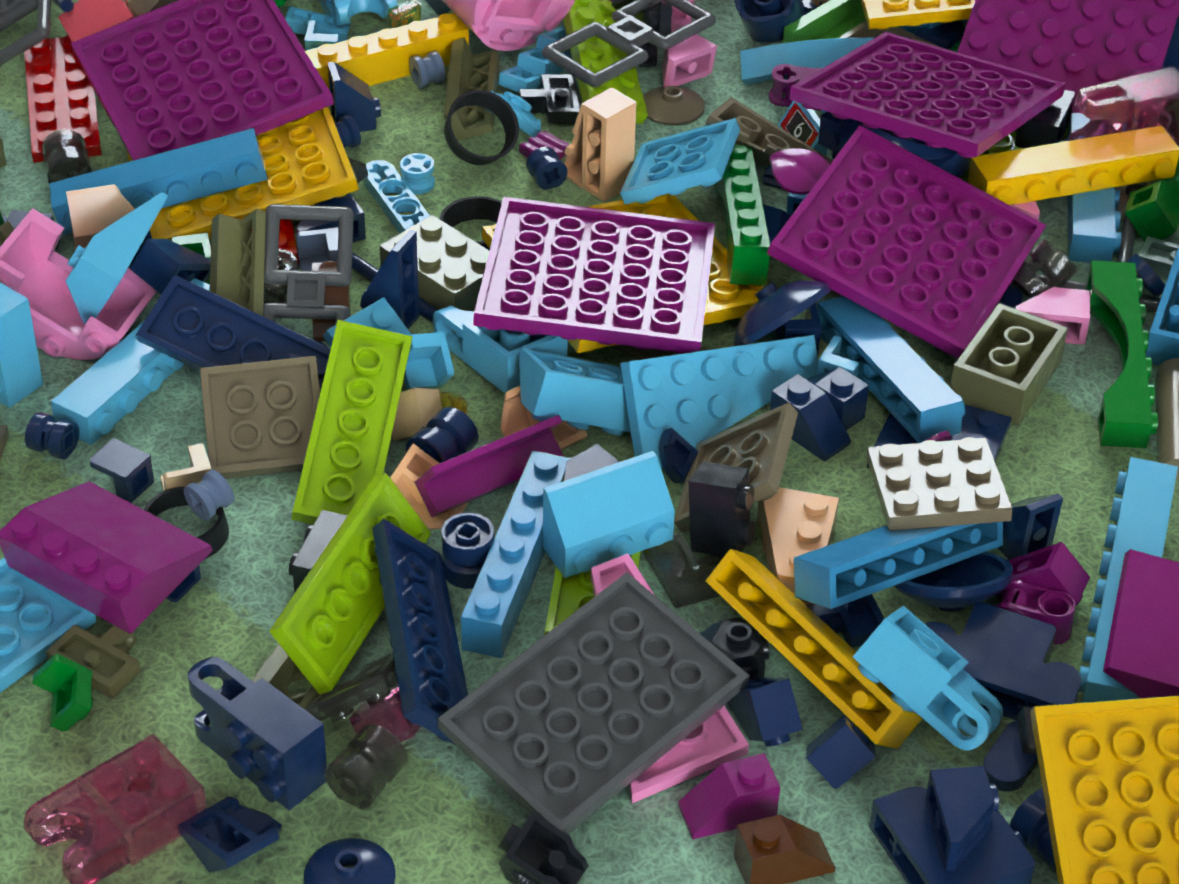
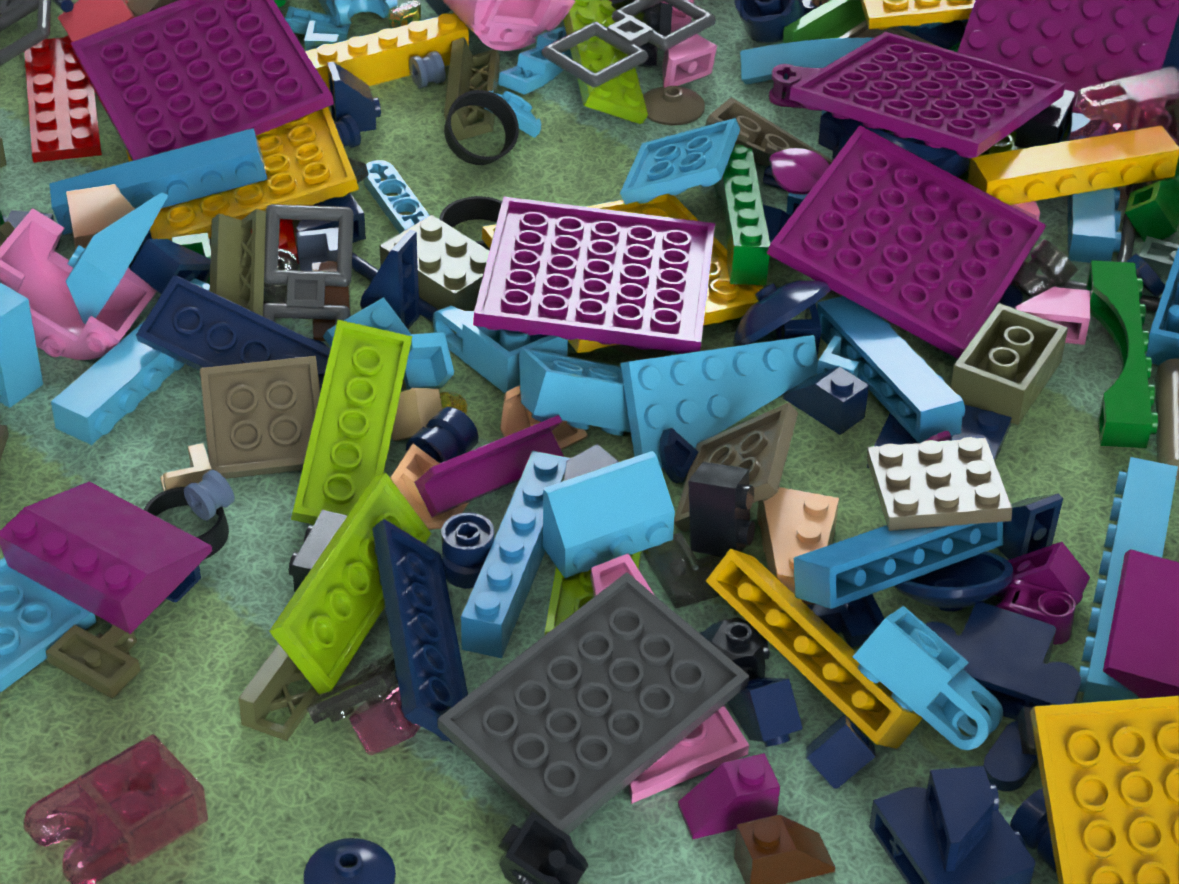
dark blue wheel [25,412,79,459] -> none
green bracket [32,654,93,731] -> none
clear smoke wheel [42,129,92,183] -> none
panel [90,438,154,503] -> none
dark blue slope [177,796,282,872] -> none
dark blue brick [187,657,328,811] -> none
clear smoke wheel [325,724,408,809] -> none
medium azure wheel [400,153,435,194] -> none
black hinge [519,74,580,124] -> none
magenta piece [519,130,569,159] -> none
dark blue wheel [526,147,568,190] -> none
light nougat wedge [564,88,636,202] -> none
dark blue slope [770,374,851,462] -> none
slope [778,101,827,156] -> none

